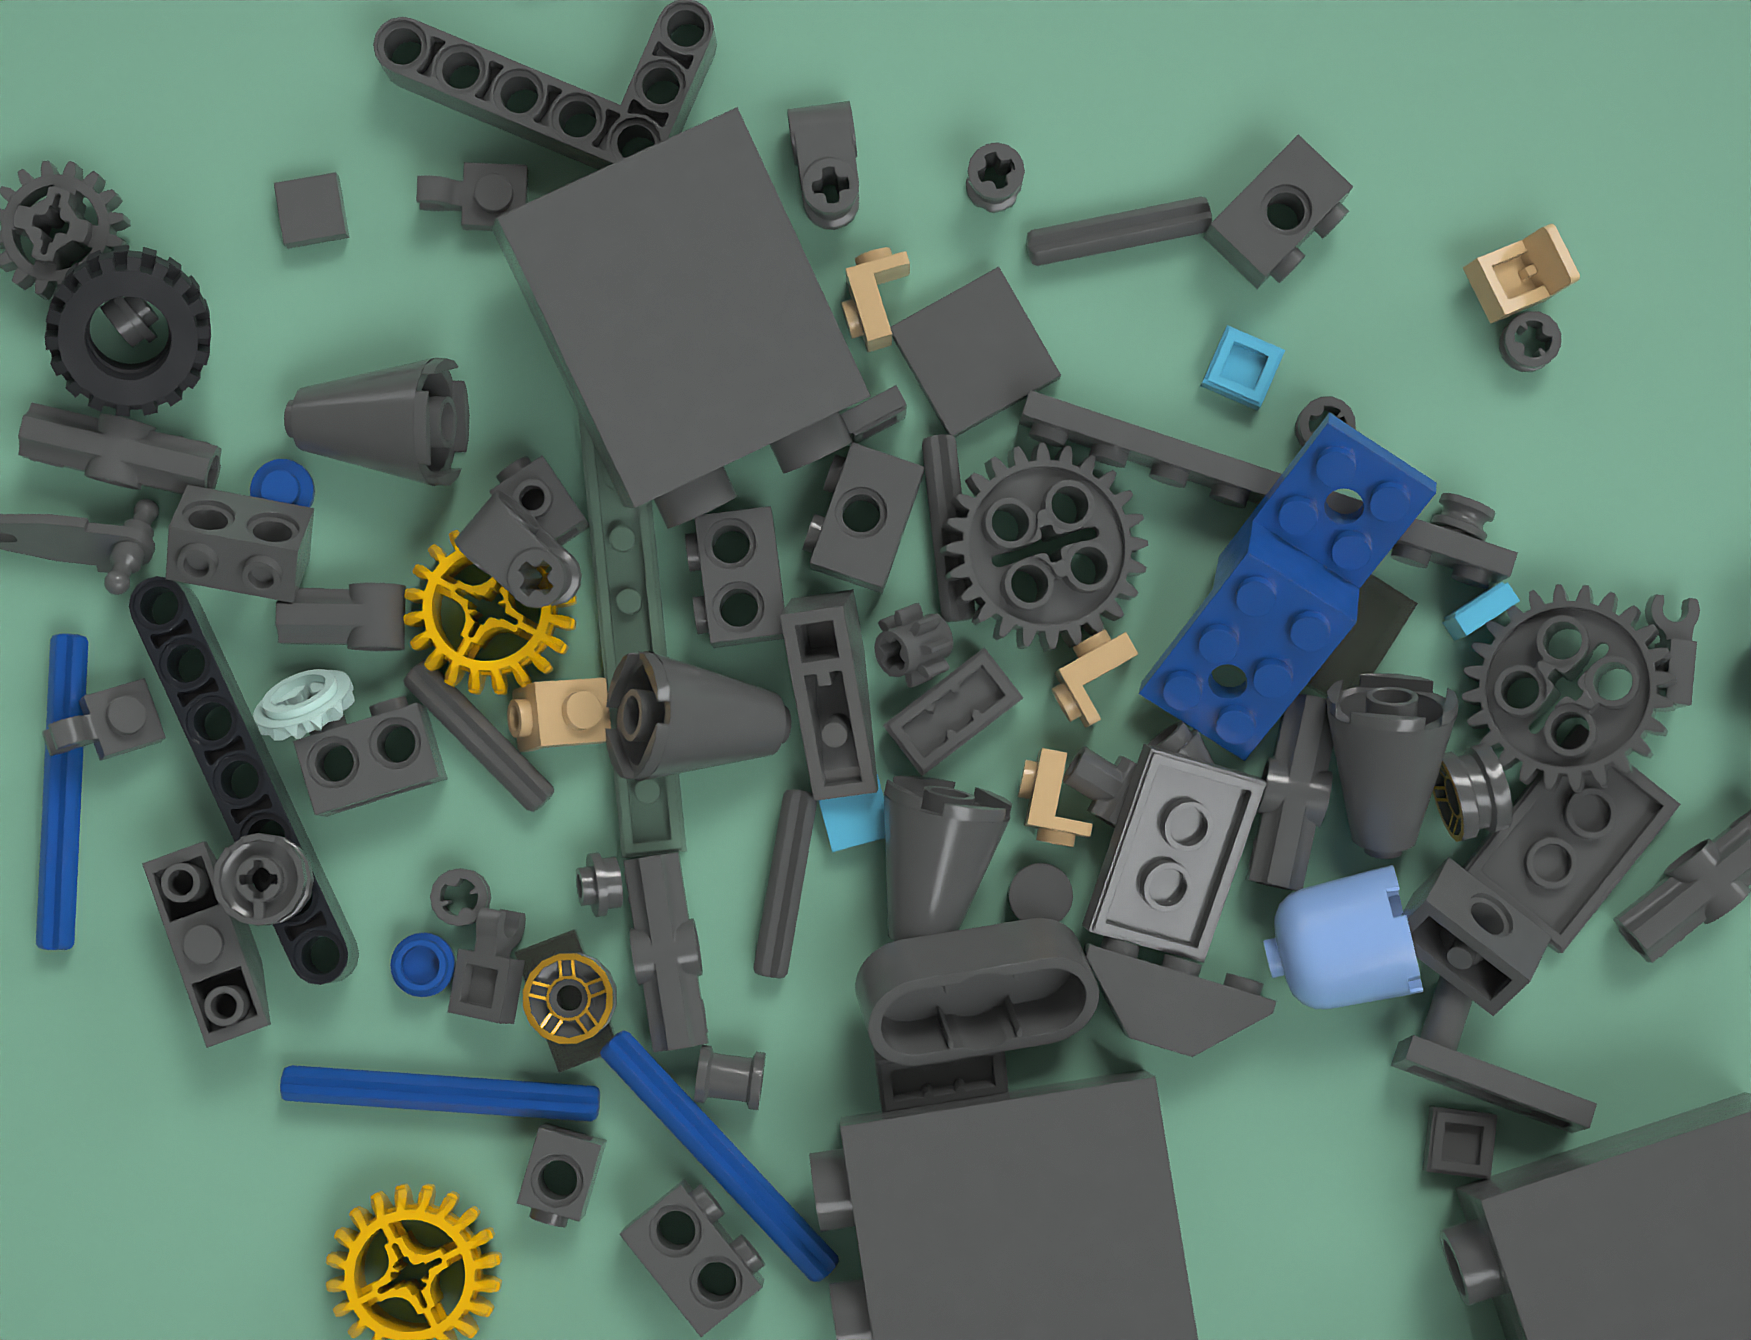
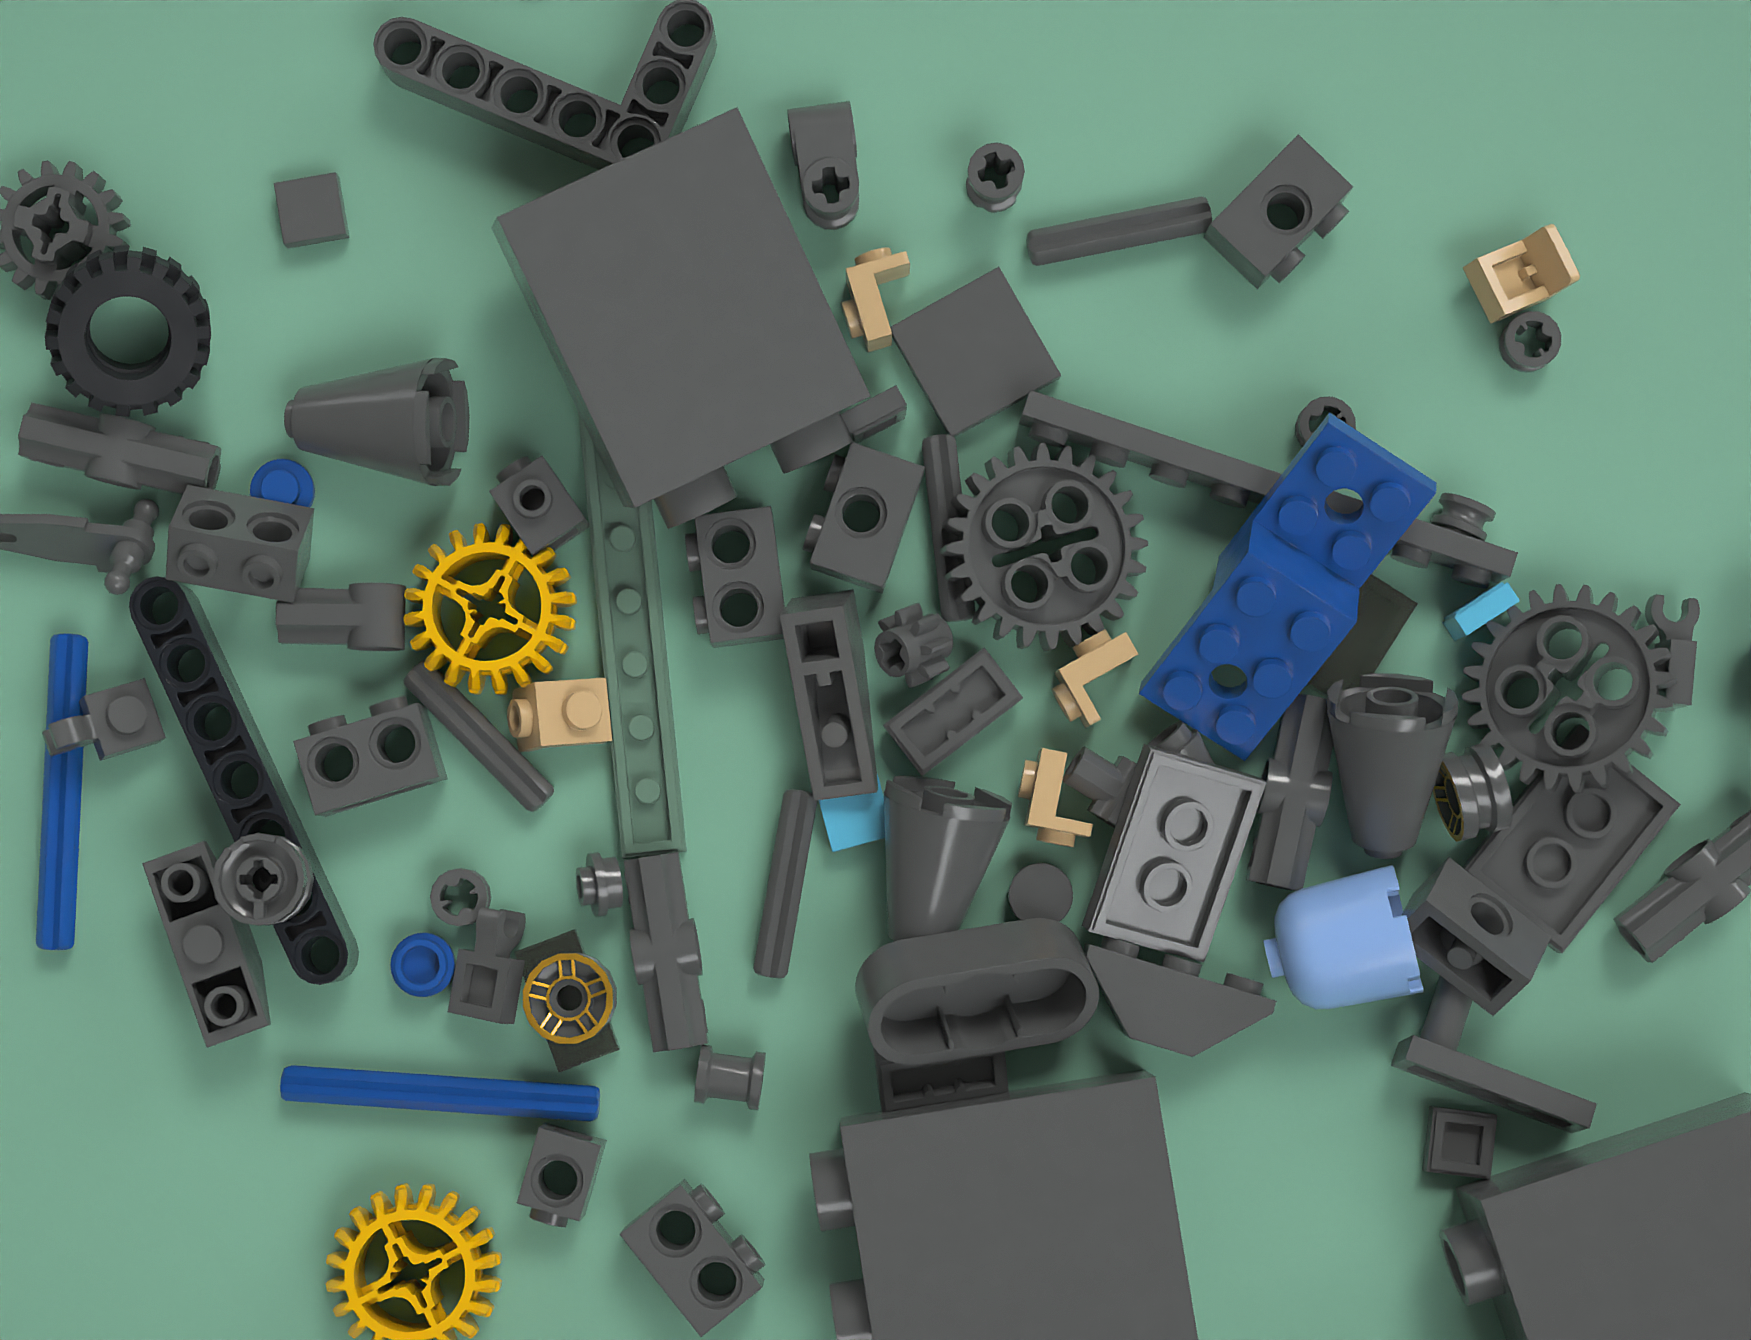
dark grey plate [101,297,159,347] -> none
light aqua gear [253,669,355,741] -> none
dark grey plate [416,162,529,231] -> none
dark grey piece [454,490,582,608] -> none
blue axle [600,1030,839,1282] -> none
dark grey cone [605,651,791,781] -> none
medium azure tile [1200,325,1285,411] -> none

